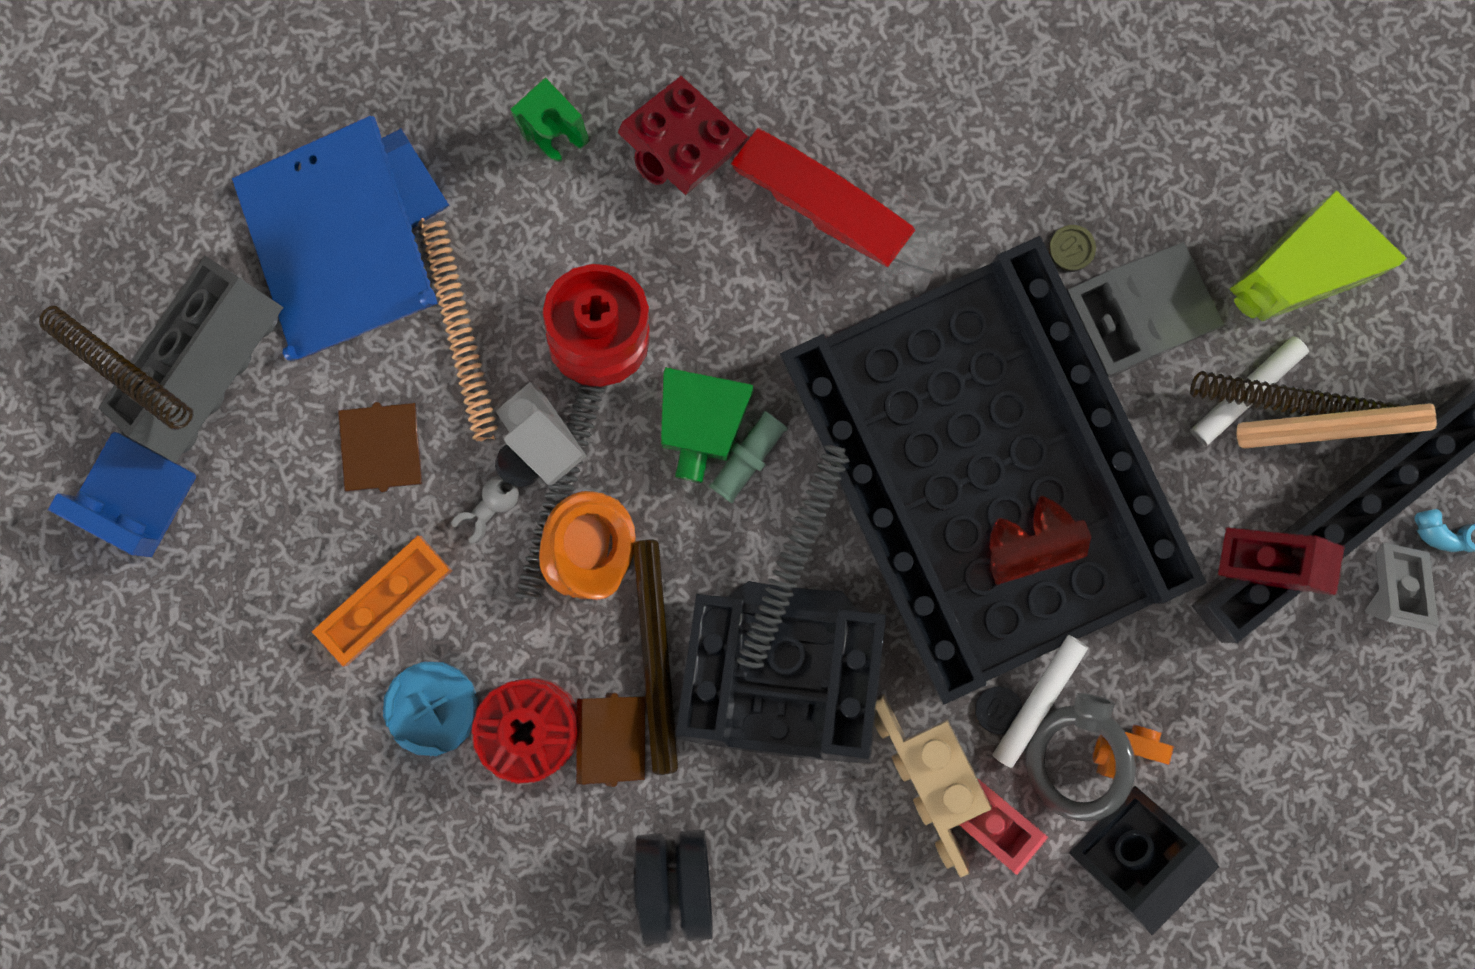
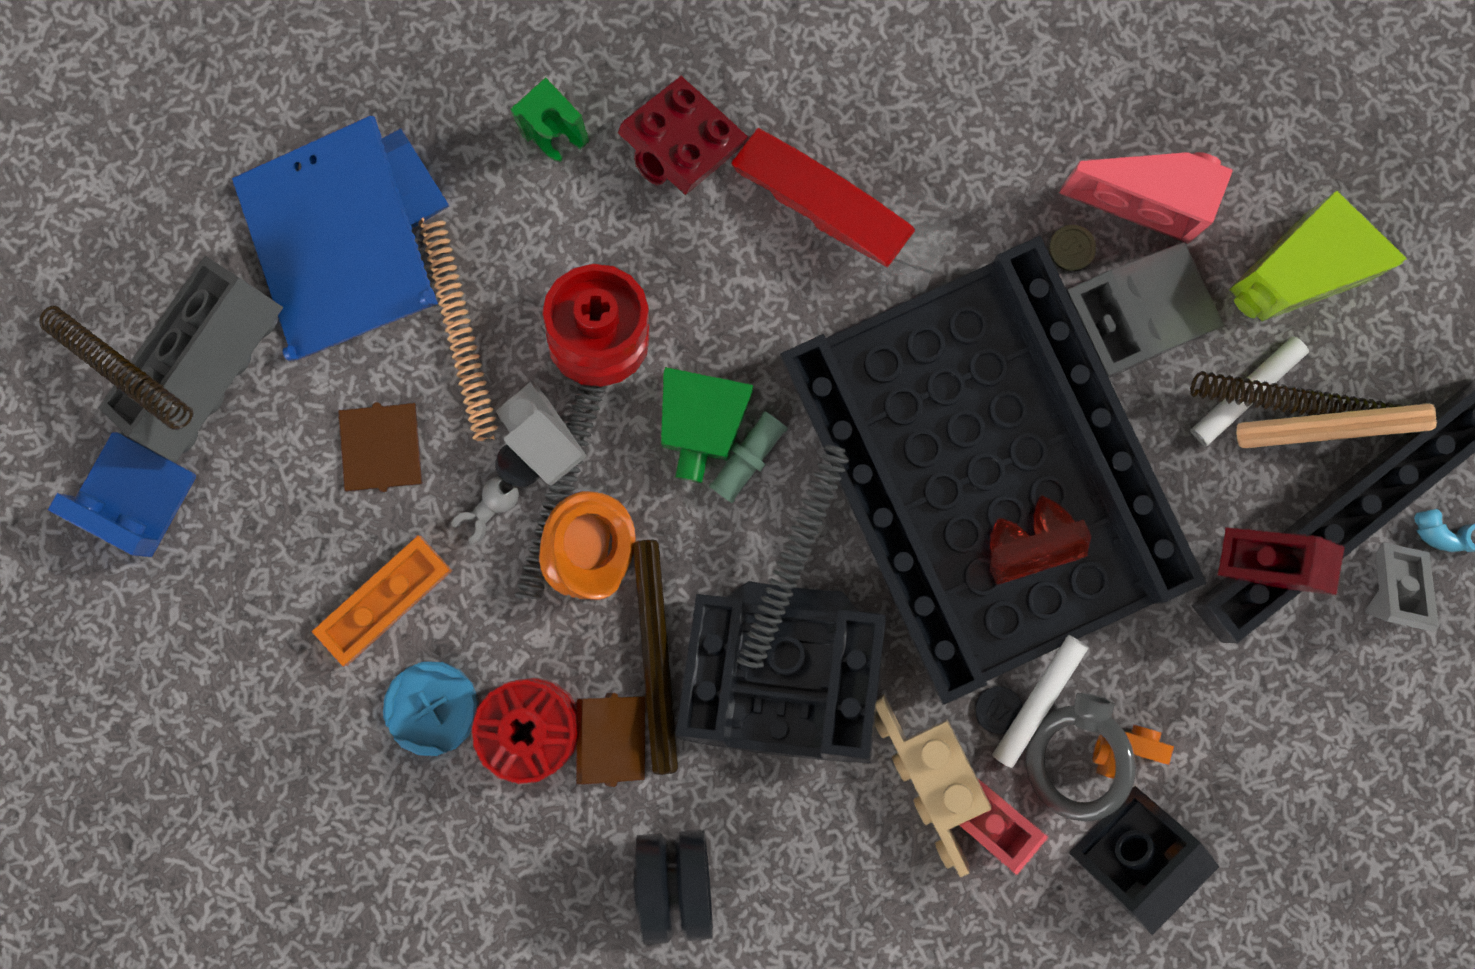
none -> coral slope [1059,152,1233,243]

